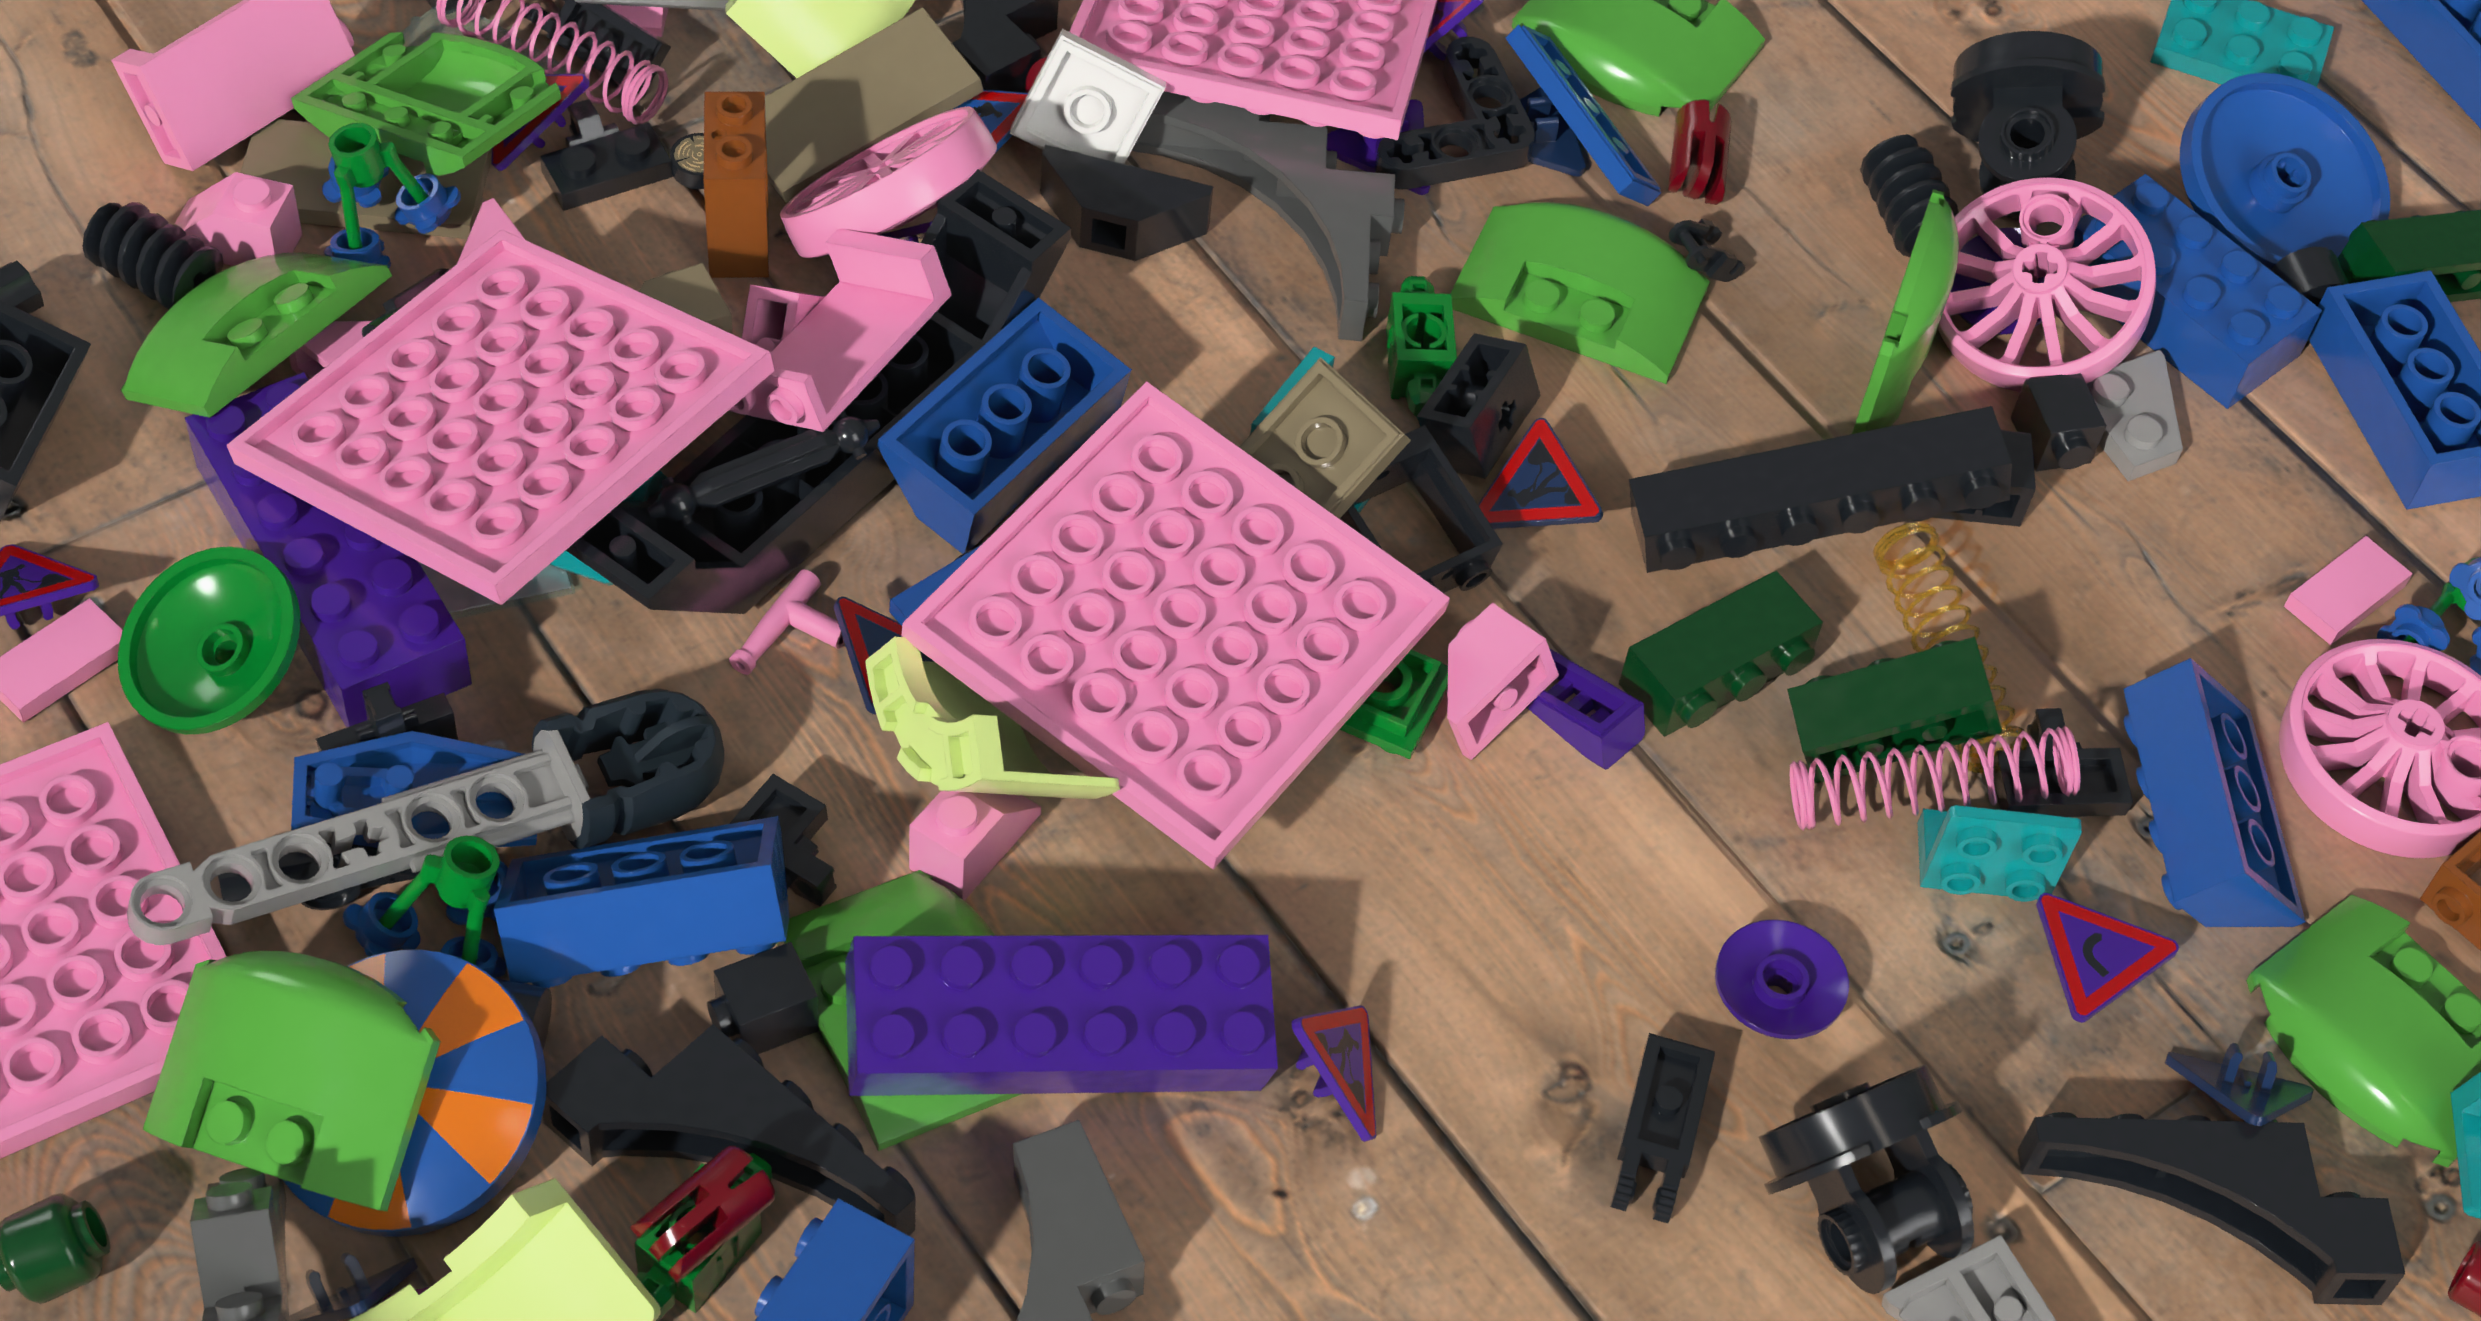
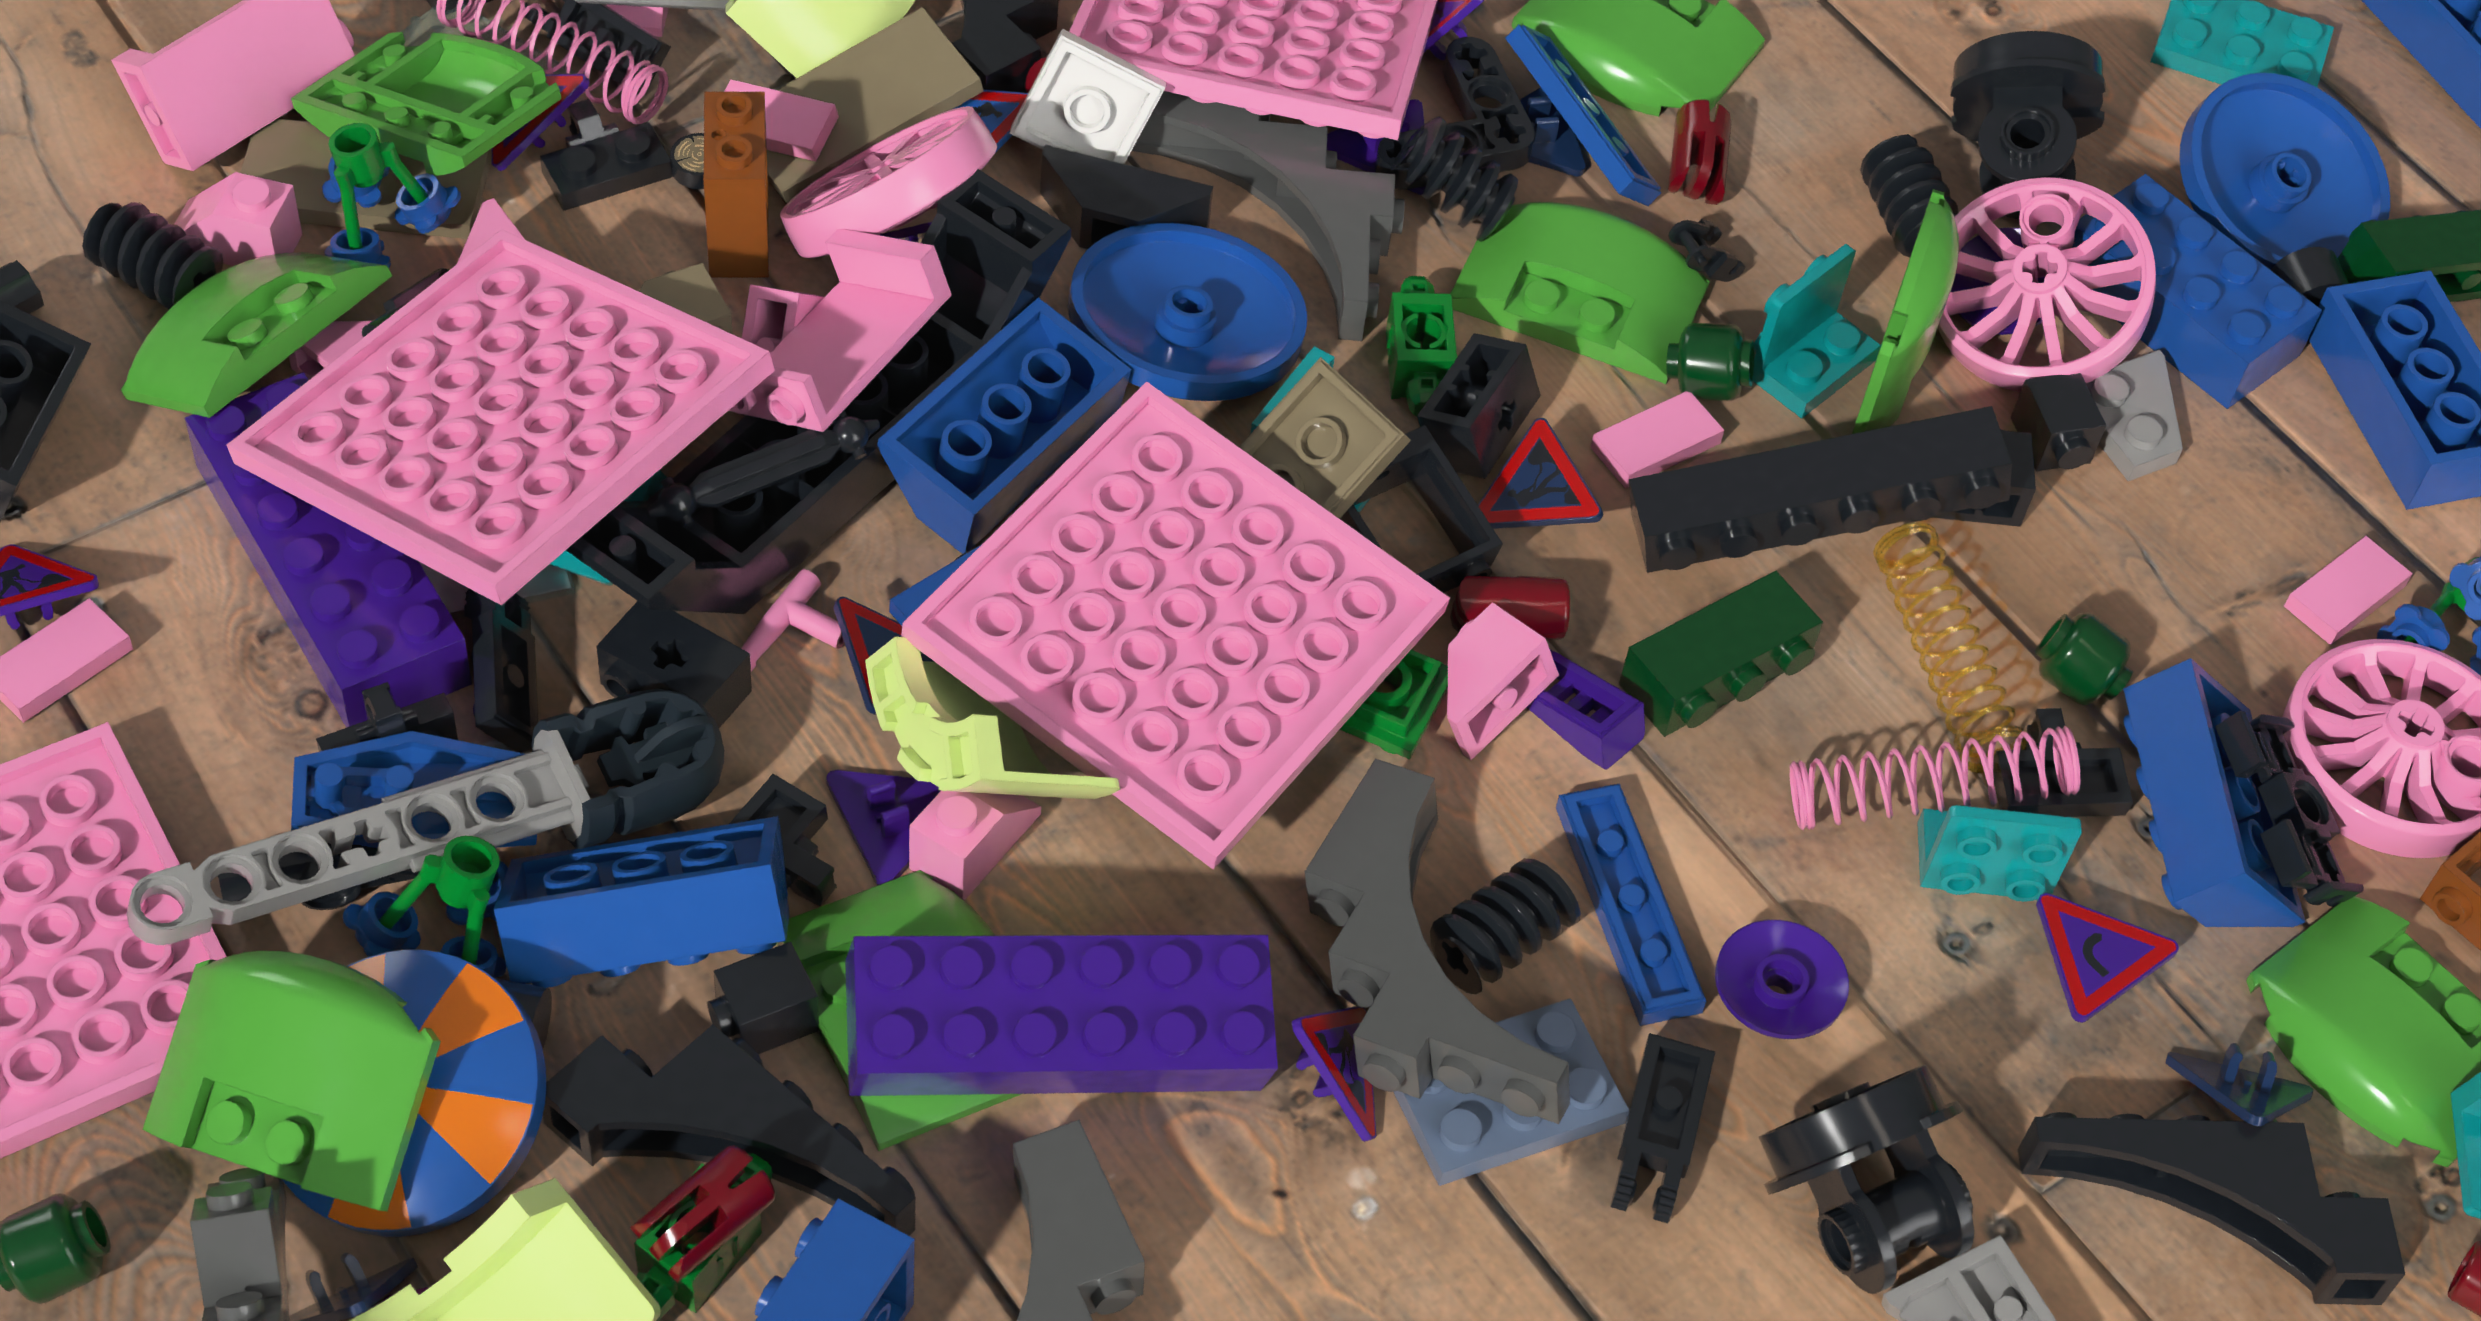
green dish [118,547,300,734] -> none
dark green brick [1787,637,2003,784] -> none
none -> black hinge [464,588,539,753]
none -> black brick [596,601,752,728]
none -> bright pink tile [724,79,839,162]
none -> dark purple piece [826,770,941,886]
none -> blue dish [1068,223,1307,401]
none -> dark grey arch [1304,758,1570,1124]
none -> black piece [1390,116,1518,242]
none -> sand blue plate [1394,998,1629,1186]
none -> black piece [1430,858,1581,995]
none -> dark red arm [1450,576,1570,640]
none -> blue tile [1555,783,1707,1026]
none -> bright pink tile [1590,392,1725,489]
none -> dark green head [1667,323,1755,401]
none -> teal bracket [1753,244,1881,419]
none -> dark green head [2035,613,2133,705]
none -> black piece [2215,711,2364,907]

